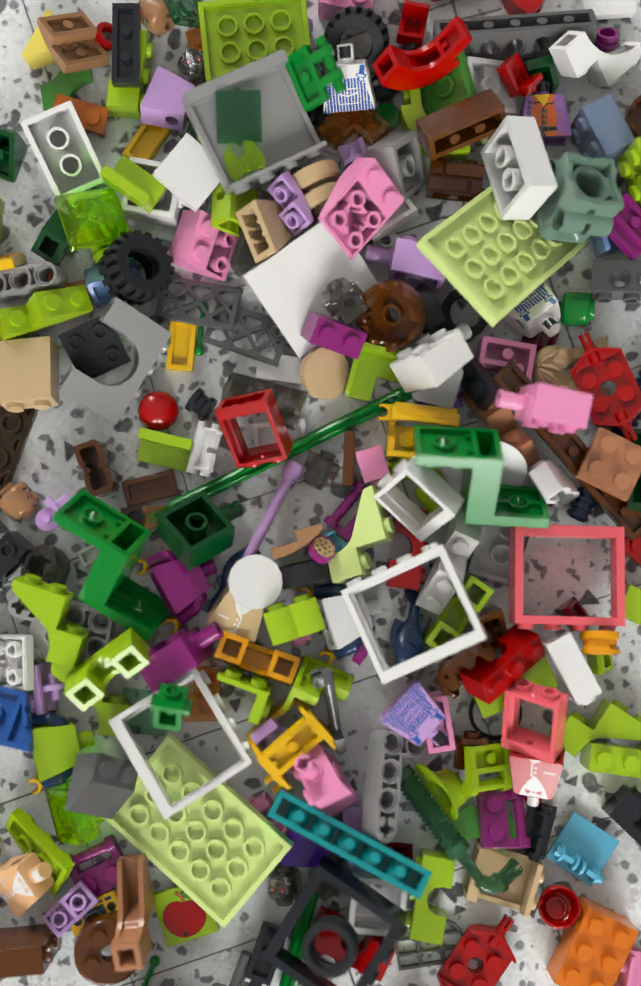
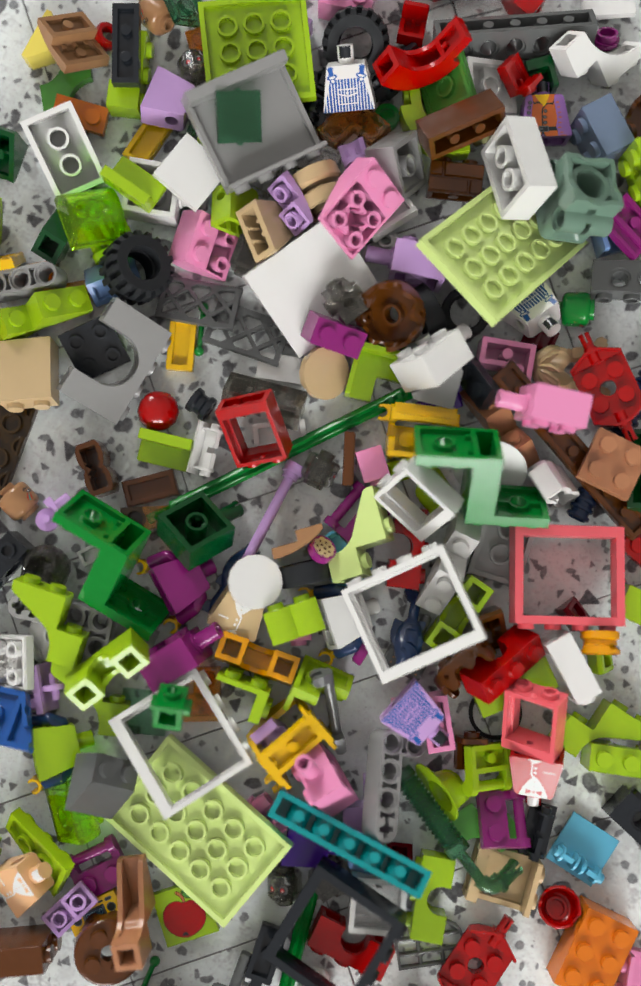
clear neon green piece [223,140,266,182] -> none
green plate [285,35,347,112] -> none
black tyre [302,915,359,979] -> none

